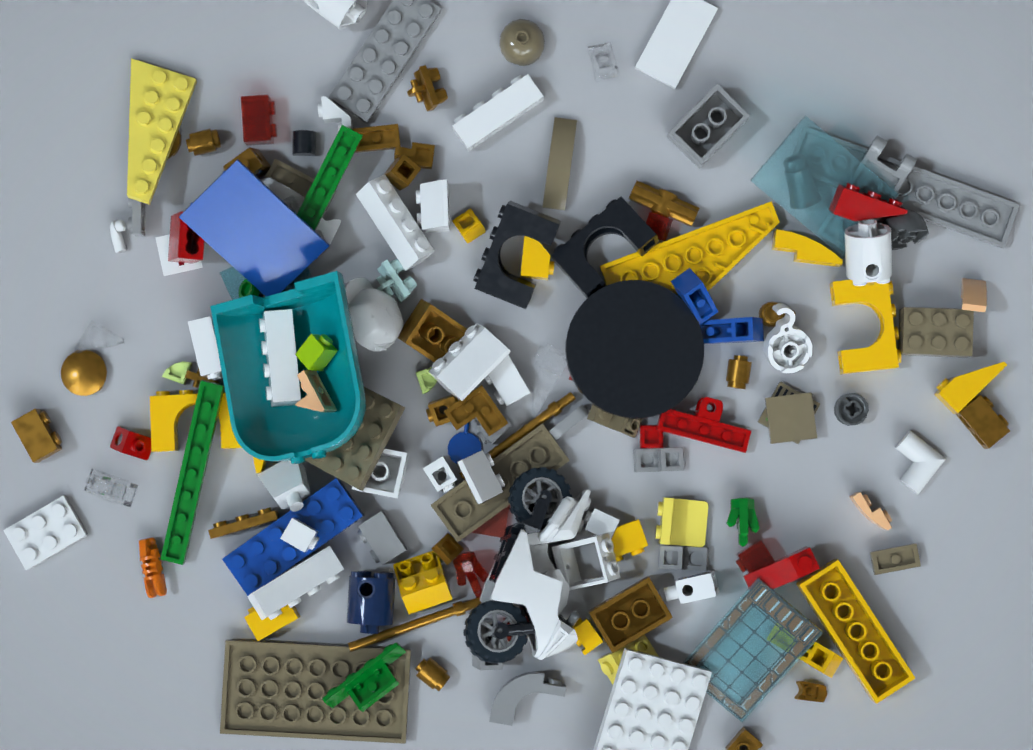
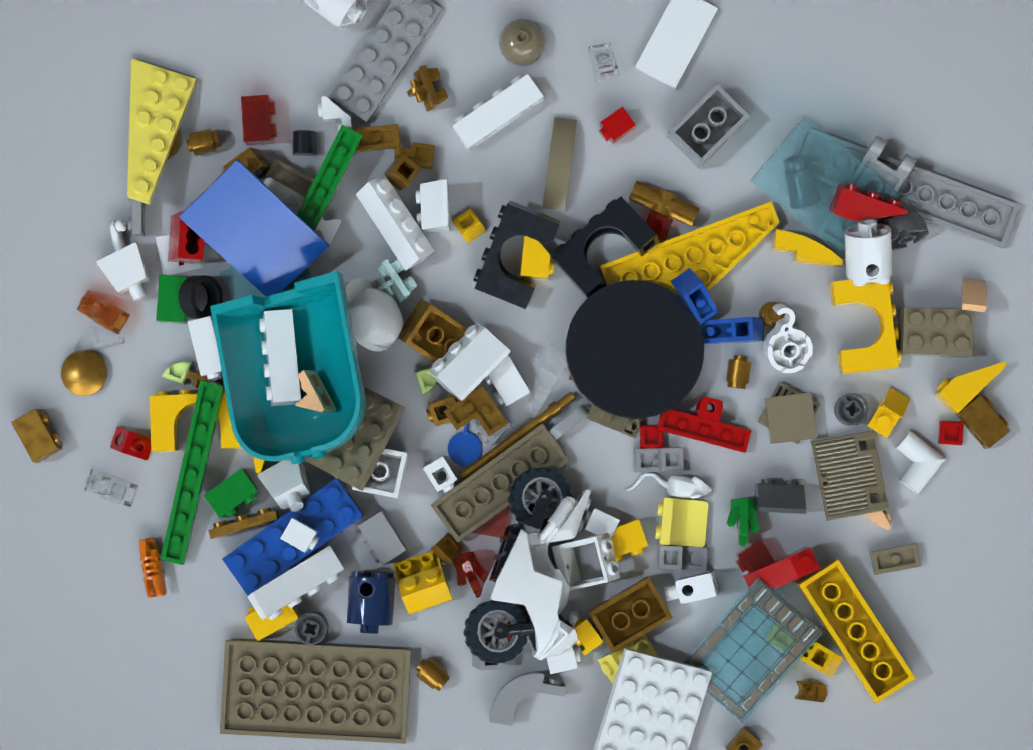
white plate [3,495,88,570] -> none
green tile [239,279,260,298] -> none
lime brick [295,334,338,371] -> none
green bracket [322,642,406,712] -> none
pearl gold bar [348,597,482,652] -> none
white slope [458,450,505,504] -> none
none -> clear orange slope [76,290,130,334]
none -> white torso [96,242,150,301]
none -> green brick [156,275,191,324]
none -> black tyre [178,275,223,319]
none -> green brick [204,468,260,519]
none -> dark grey wheel [295,612,329,645]
none -> white brick [547,646,581,674]
none -> red brick [599,106,636,145]
none -> white animal [625,472,712,499]
none -> dark grey slope [754,479,806,514]
none -> dark tan window [811,430,889,521]
none -> yellow slope [866,387,910,438]
none -> red tile [938,421,964,446]

